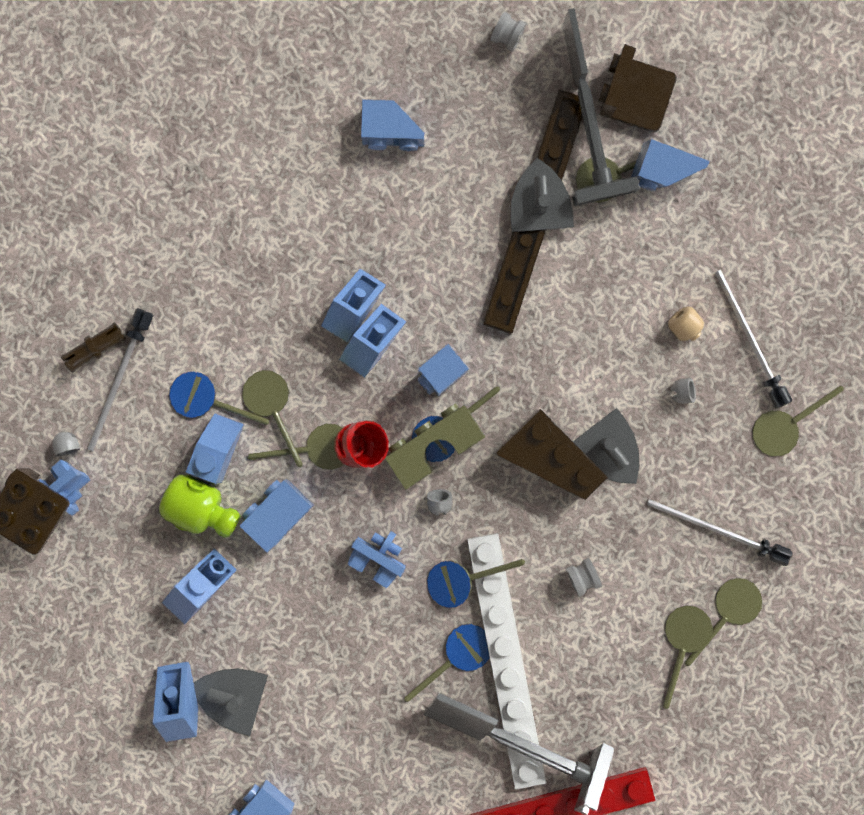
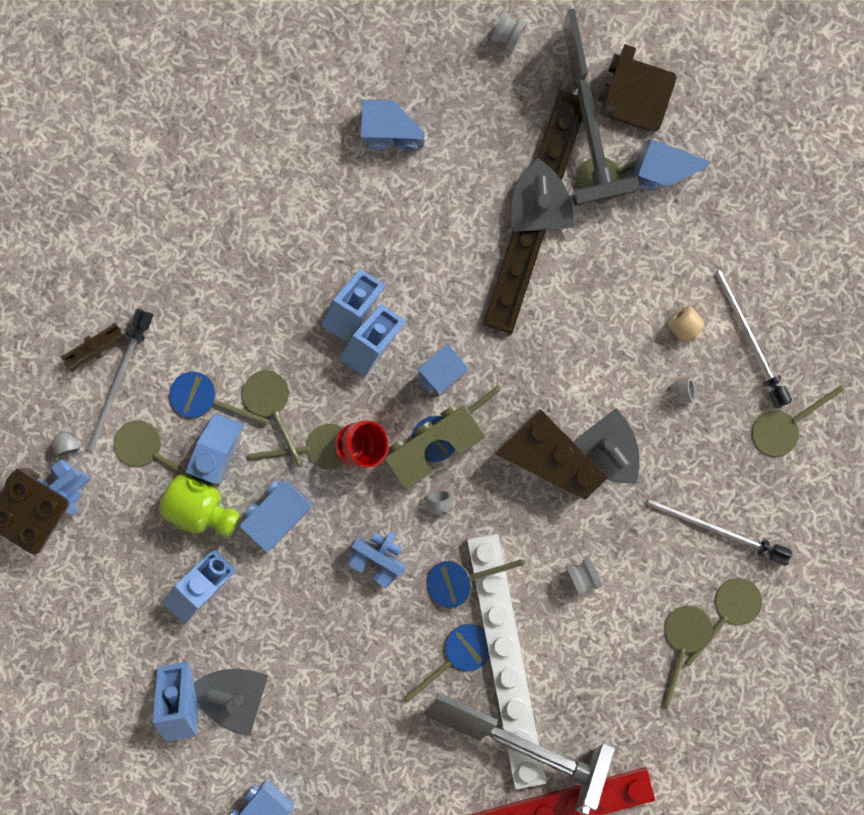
none -> olive piece [114,420,196,478]

